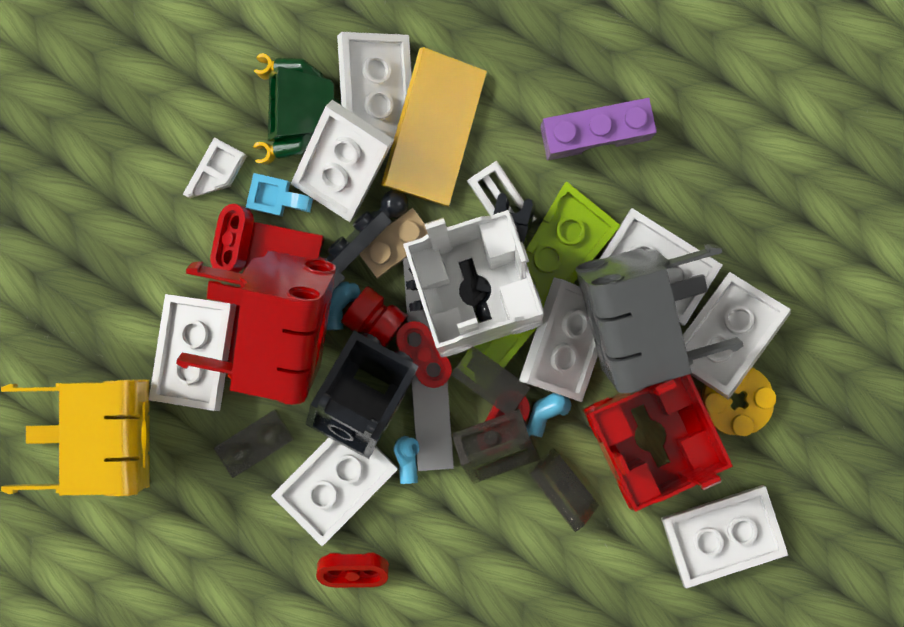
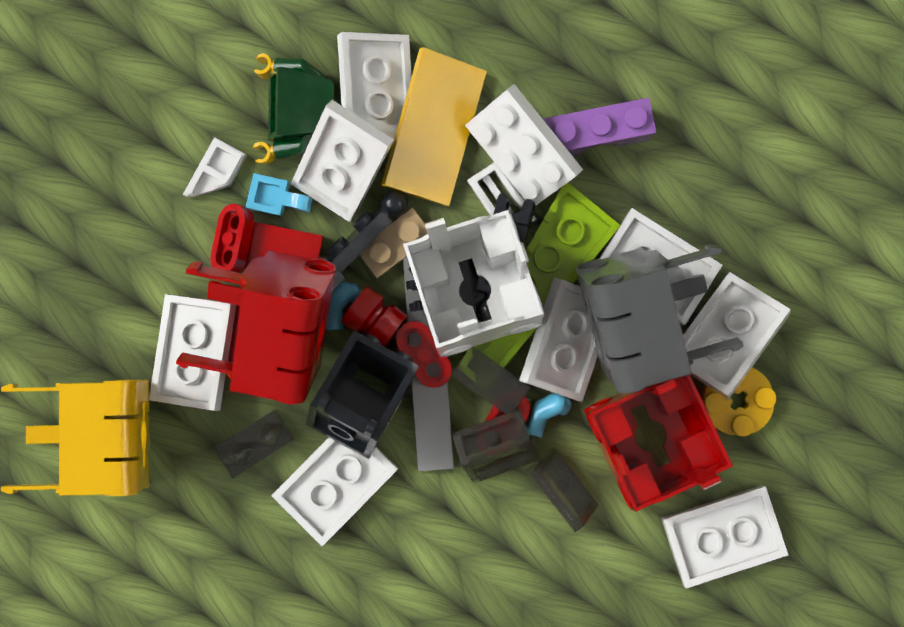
red plate [316,553,389,588] -> none
medium azure arm [394,436,419,484] -> none
none -> white plate [465,84,583,205]

